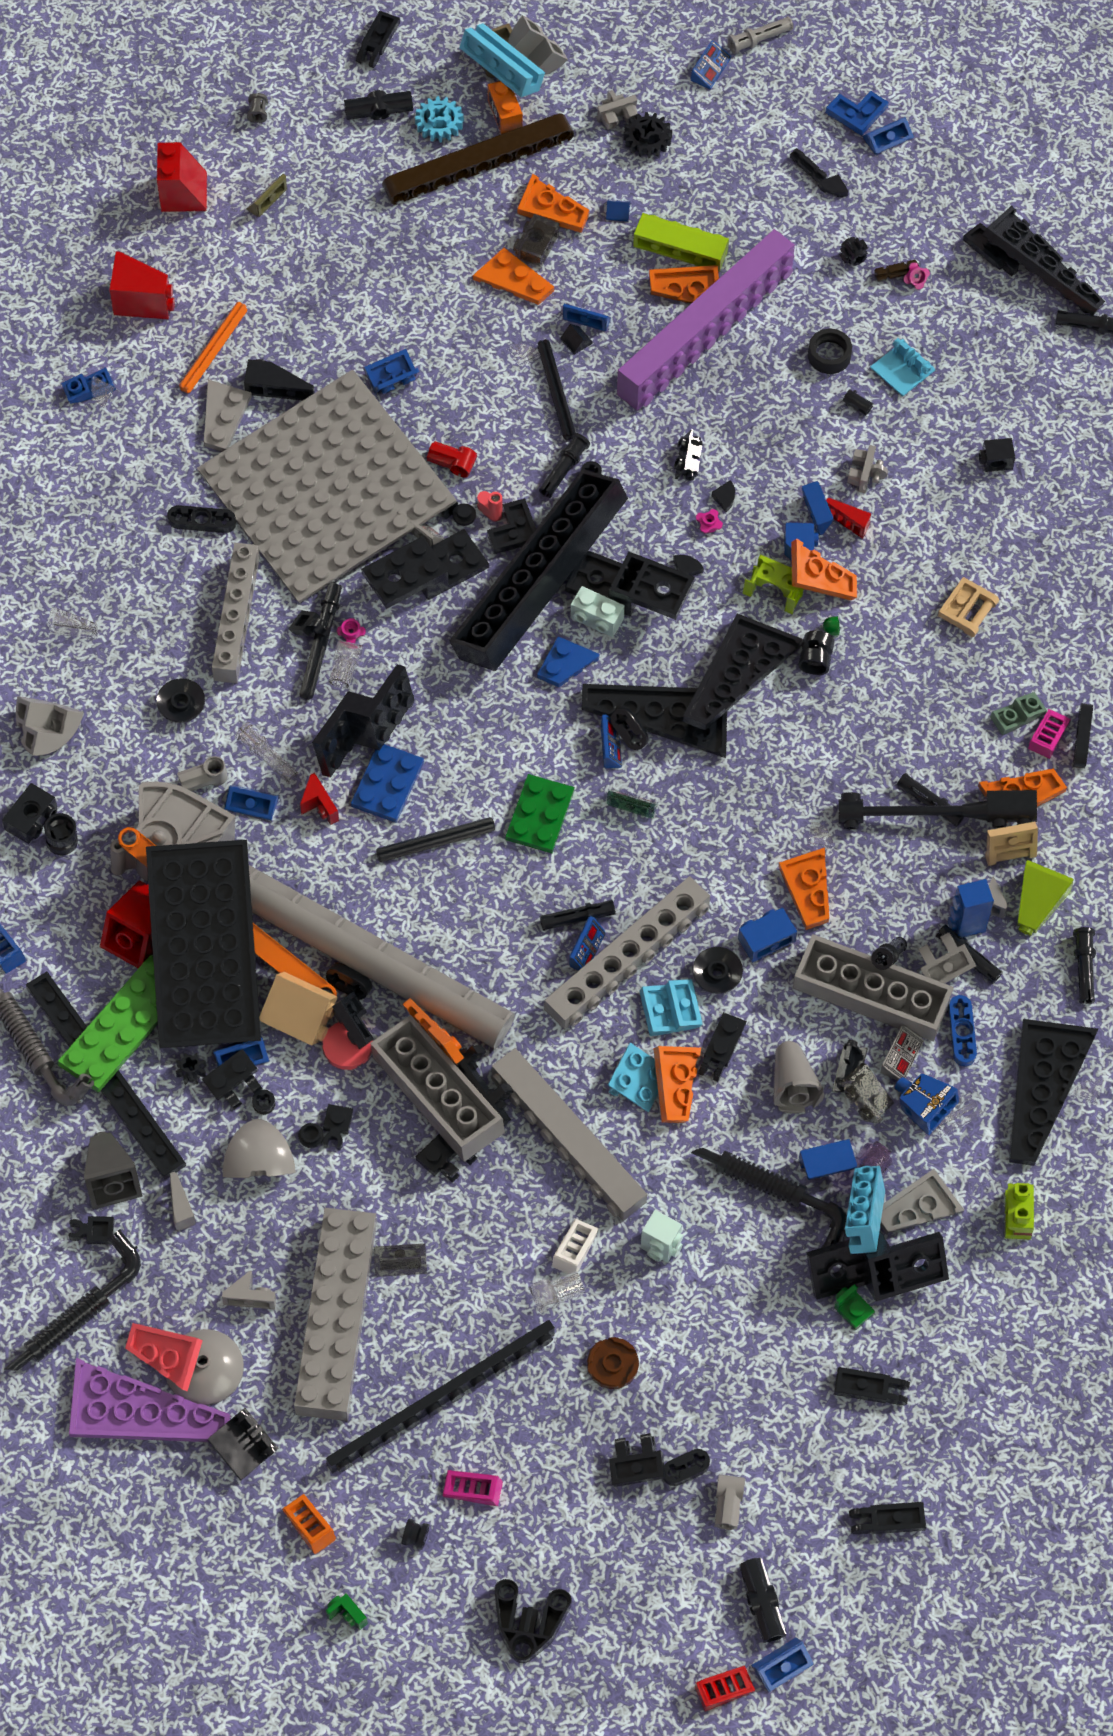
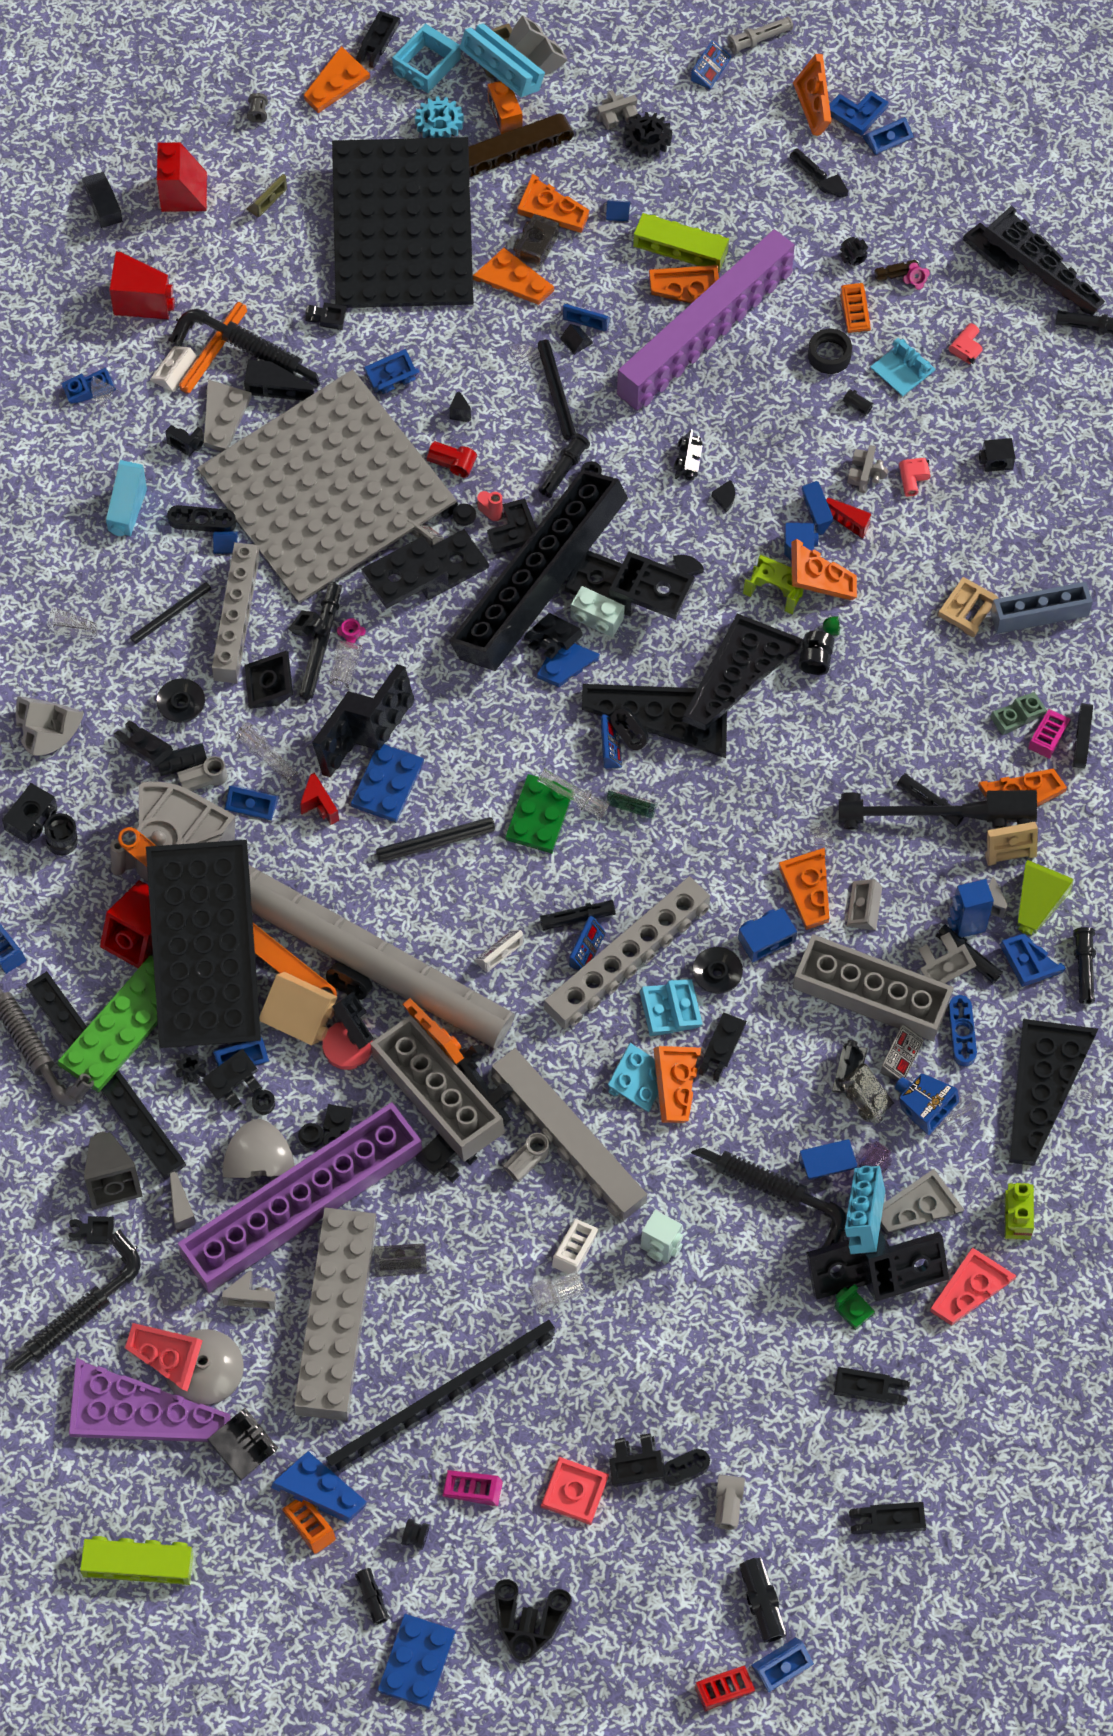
green bracket [325,1593,368,1630] -> none
black piece [344,90,413,120] -> none
reddish brown tile [587,1337,639,1390] -> none
dark pink plate [696,509,723,533] -> none
light grey cone [773,1041,824,1114] -> none
black pin [871,937,907,970] -> none
none -> lime brick [80,1536,194,1585]
none -> black slope [82,172,123,228]
none -> medium azure slope [106,460,147,536]
none -> black hinge [114,721,174,767]
none -> black bar [130,582,211,644]
none -> white slope [150,346,198,392]
none -> black axle [158,743,207,776]
none -> black bracket [165,425,204,457]
none -> black piece [168,309,320,385]
none -> medium lavender brick [178,1102,422,1293]
none -> blue slope [213,531,238,554]
none -> black slope [245,650,293,709]
none -> blue wing [271,1451,367,1523]
none -> orange wing [304,46,370,113]
none -> black plate [305,302,347,330]
none -> black plate [332,137,474,308]
none -> black pin [355,1568,390,1625]
none -> blue plate [378,1614,456,1709]
none -> medium azure window [392,23,461,93]
none -> black slope [449,392,471,422]
none -> white slope [475,930,523,972]
none -> light grey piece [503,1133,549,1182]
none -> black plate [524,613,583,659]
none -> clear pin [537,768,610,821]
none -> coral tile [541,1457,609,1525]
none -> orange wing [793,54,832,136]
none -> orange slope [840,283,871,333]
none -> light grey slope [846,879,882,930]
none -> coral piece [899,458,931,497]
none -> coral wing [930,1248,1016,1326]
none -> coral piece [948,323,983,364]
none -> sand blue brick [990,582,1093,634]
none -> blue wing [1000,933,1066,987]

